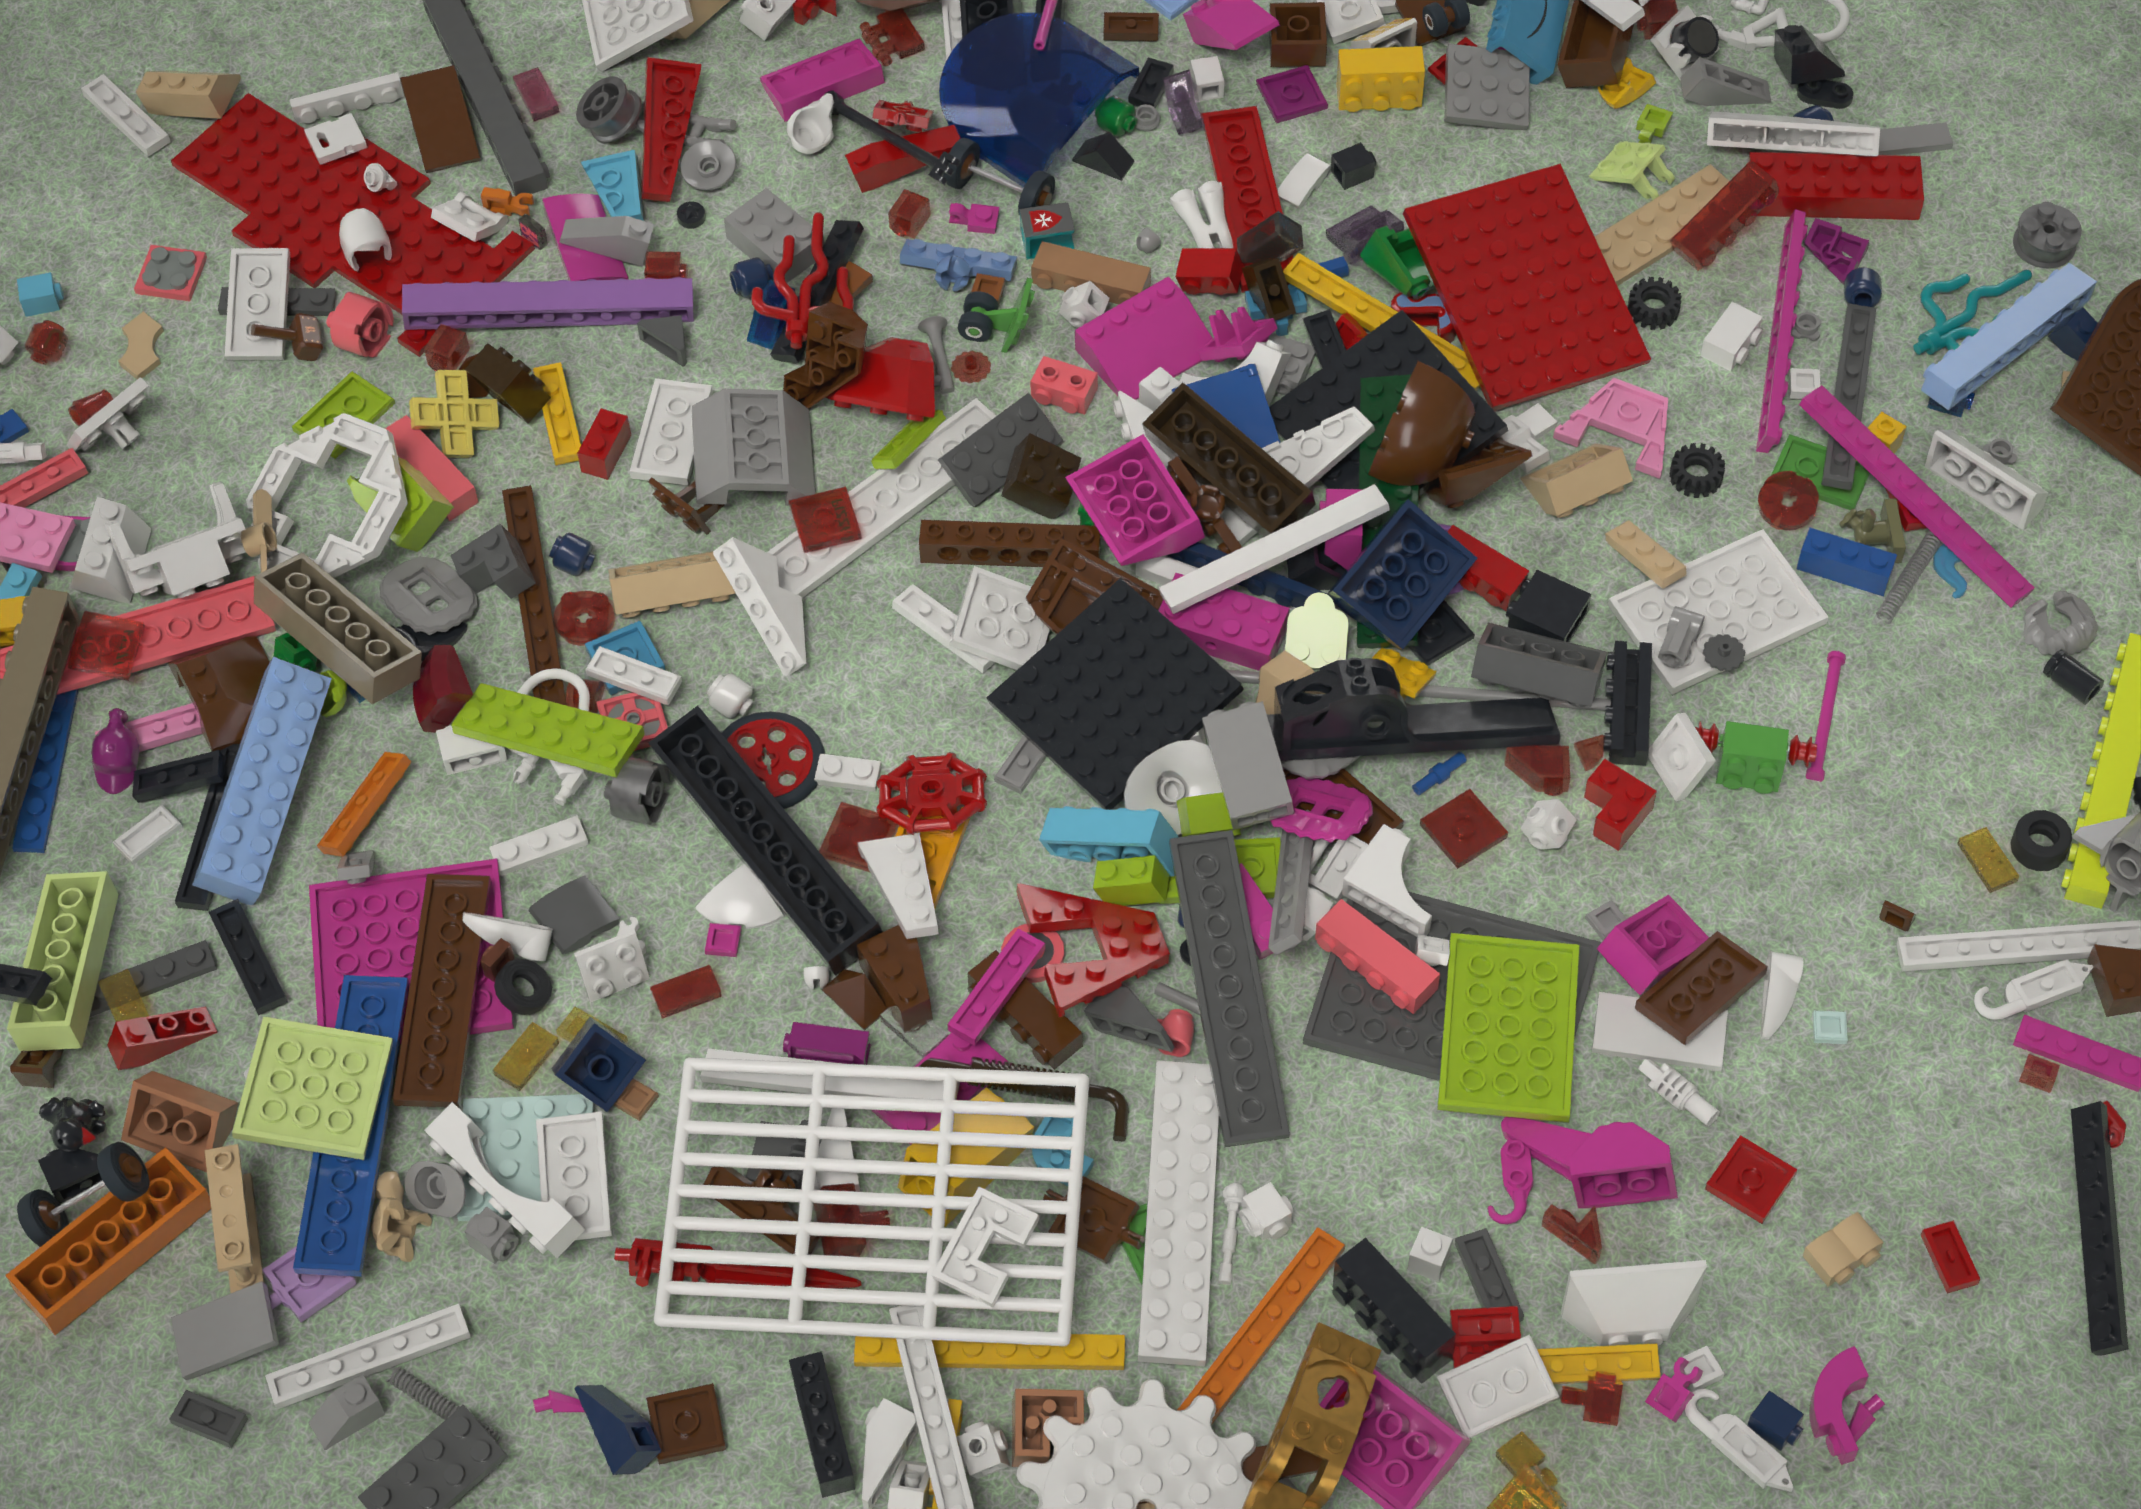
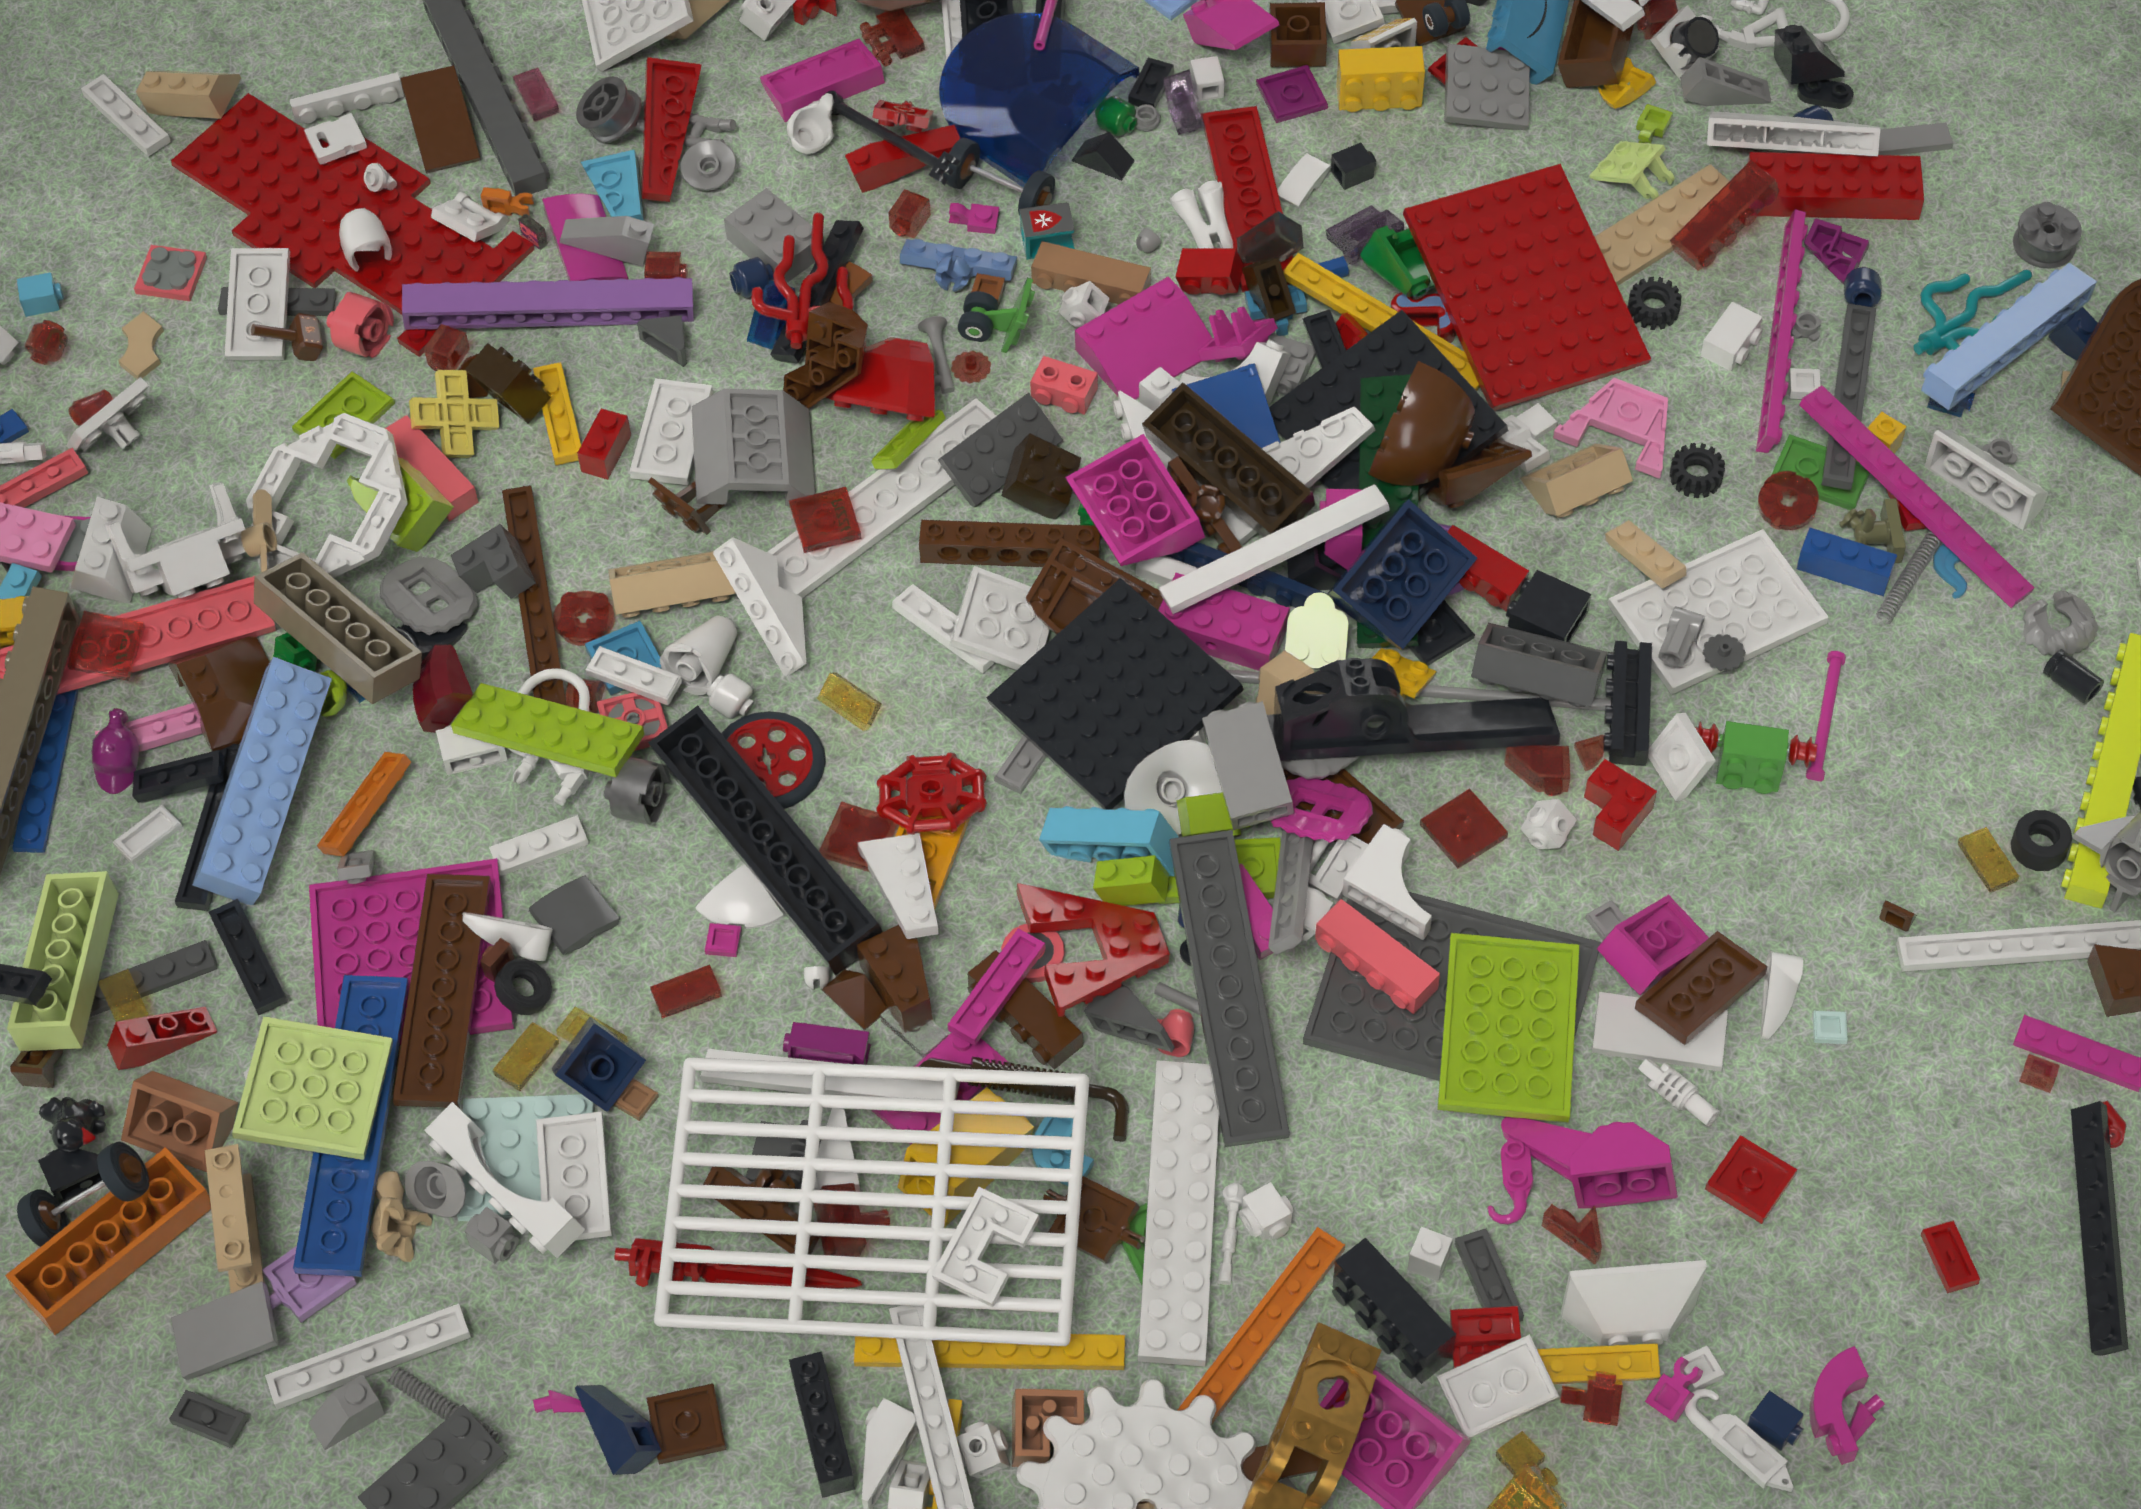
dark blue head [549,532,596,576] -> none
white plate [574,917,650,1003] -> none
black tile [677,201,706,229] -> none
white plate [814,754,881,792] -> none
reddish brown plate [1103,12,1159,41] -> none
blue bar [1412,752,1467,796] -> none
white plate [1415,934,1450,966] -> none
tan brick [1803,1212,1884,1287] -> none
white plate [1974,959,2094,1020] -> none
none -> white cone [660,616,737,696]
none -> clear yellow plate [817,672,882,731]

